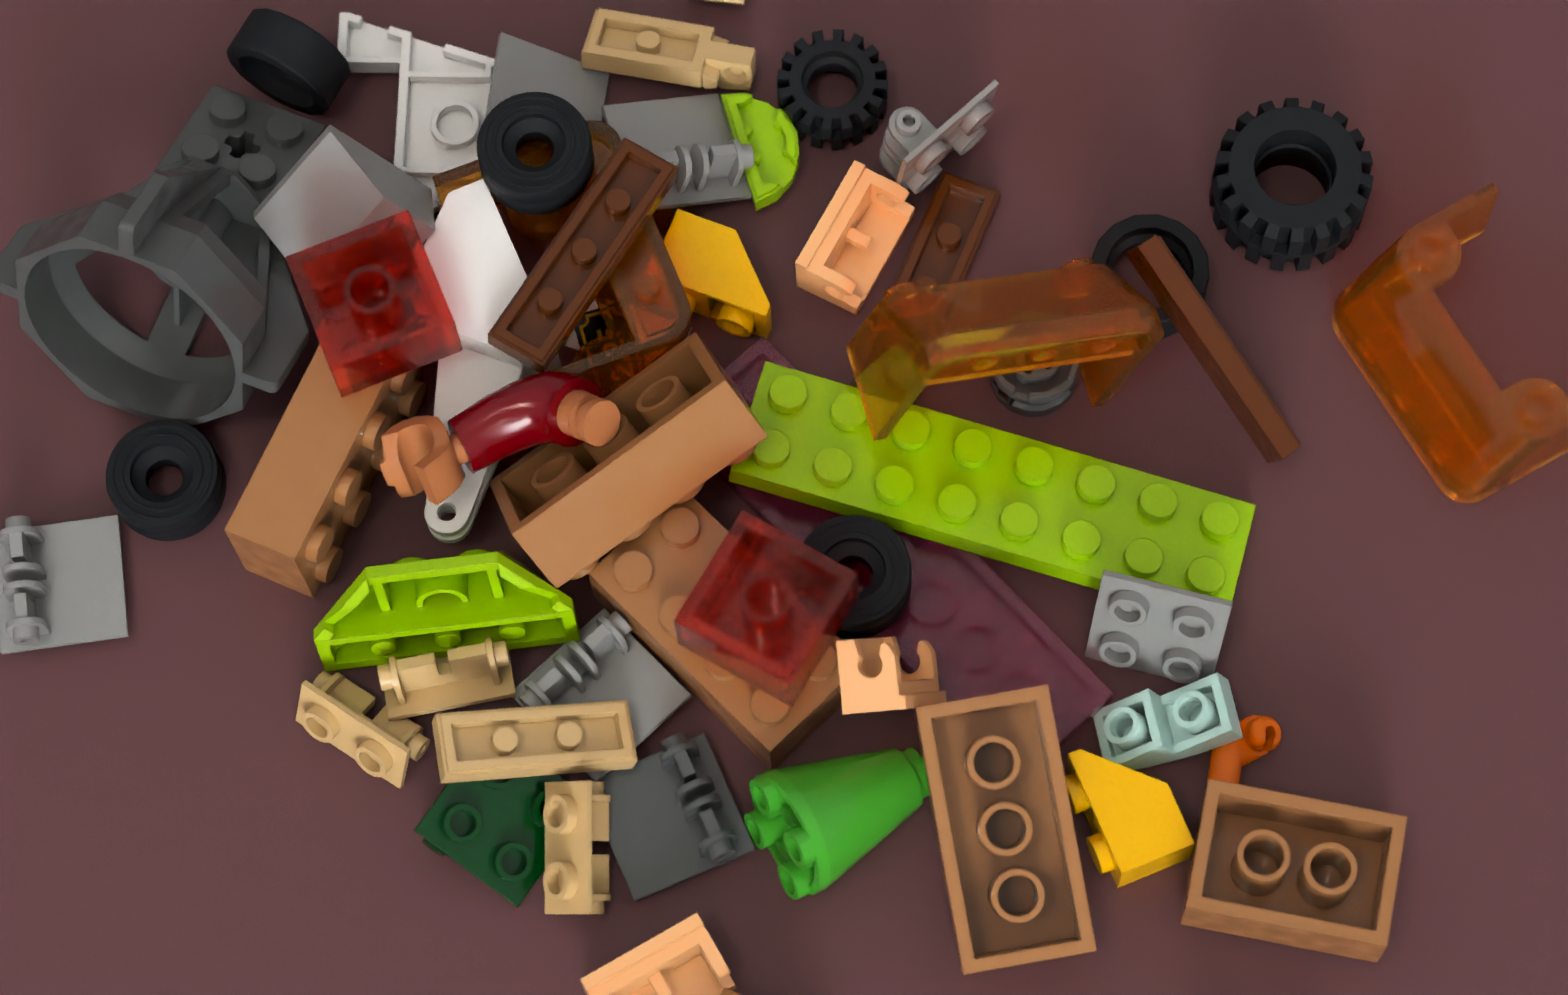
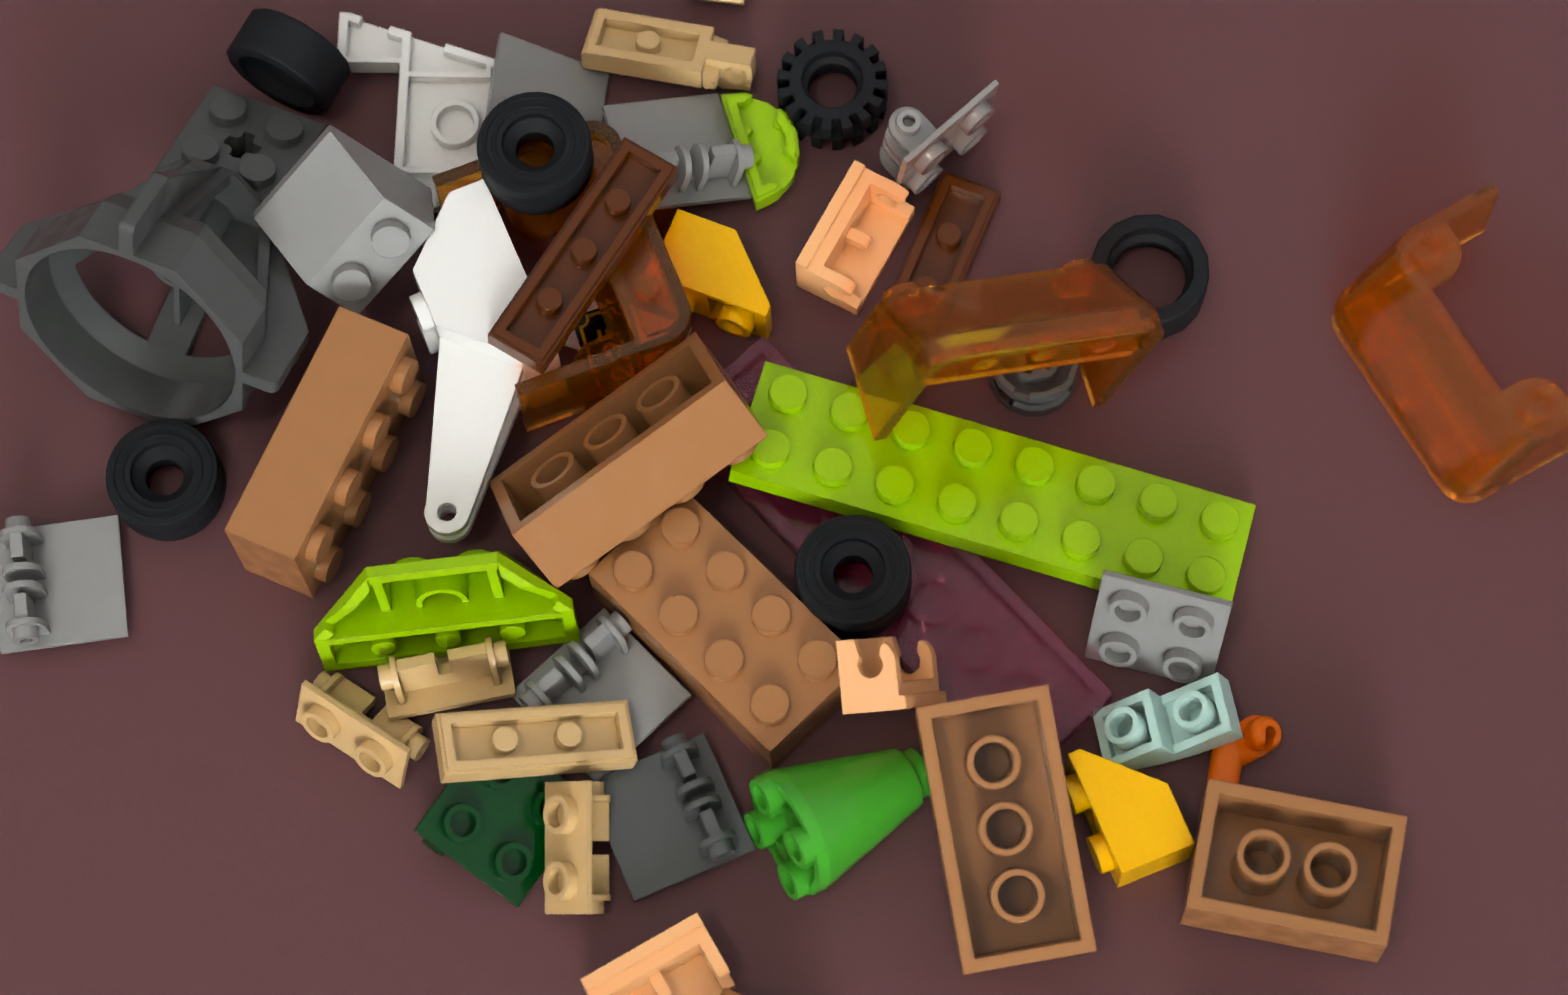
clear red brick [286,210,463,397] -> none
piece [379,370,621,505] -> none
clear red brick [674,510,859,707] -> none
reddish brown tile [1126,235,1301,463] -> none
black tyre [1209,98,1374,271] -> none

